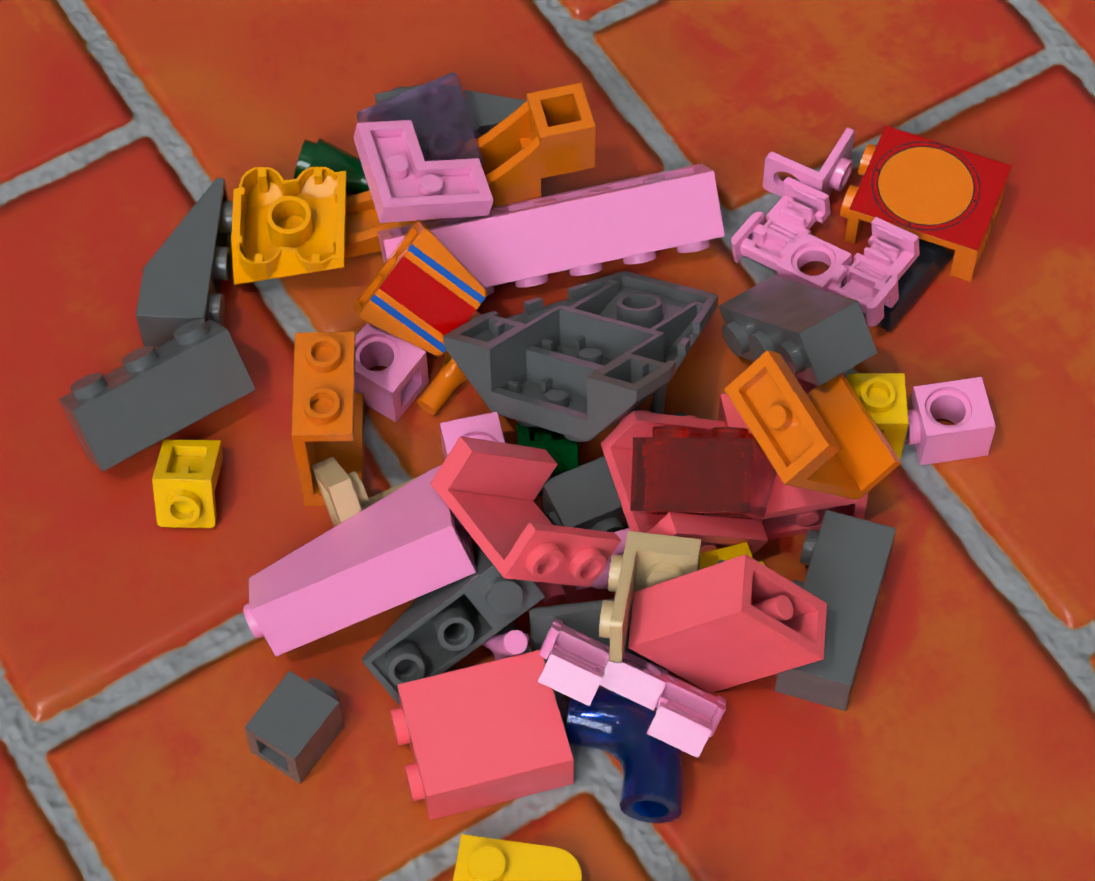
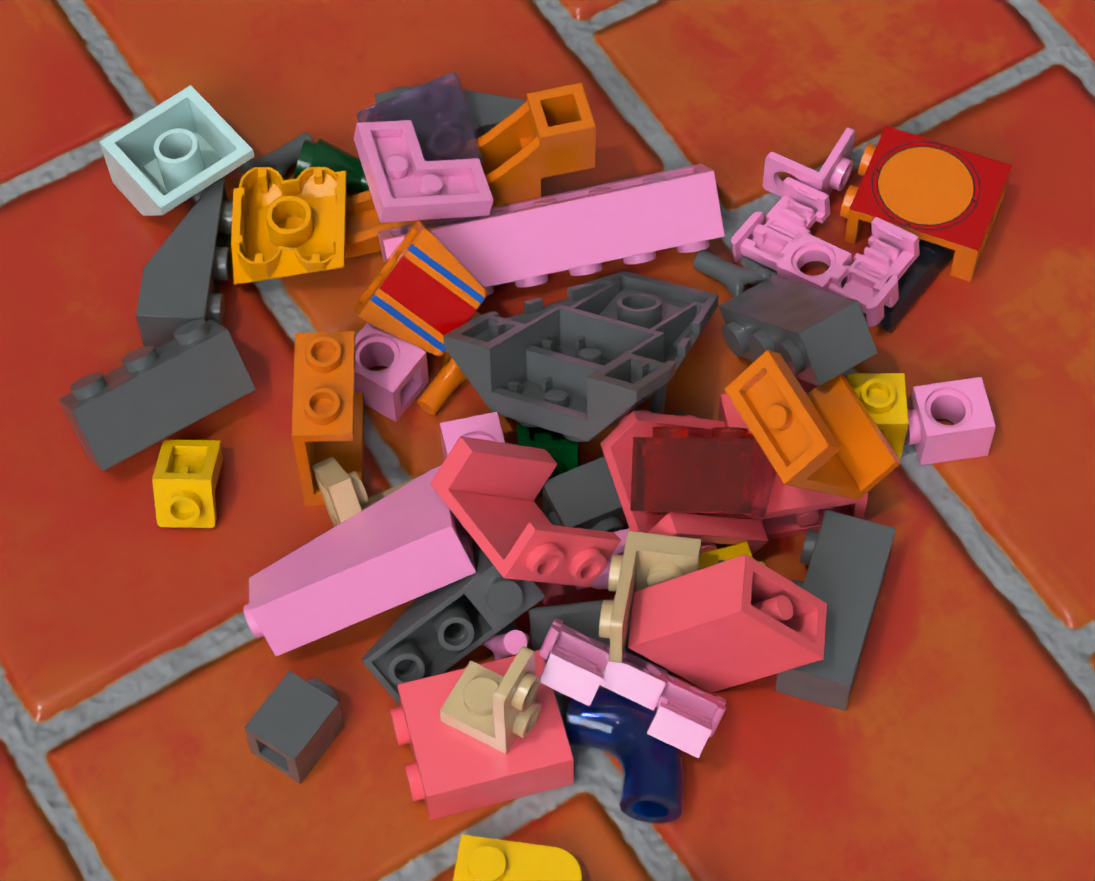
none -> light aqua slope [100,85,255,216]
none -> dark grey bar [241,132,315,177]
none -> tan bracket [440,646,541,754]
none -> dark grey bar [693,249,771,298]

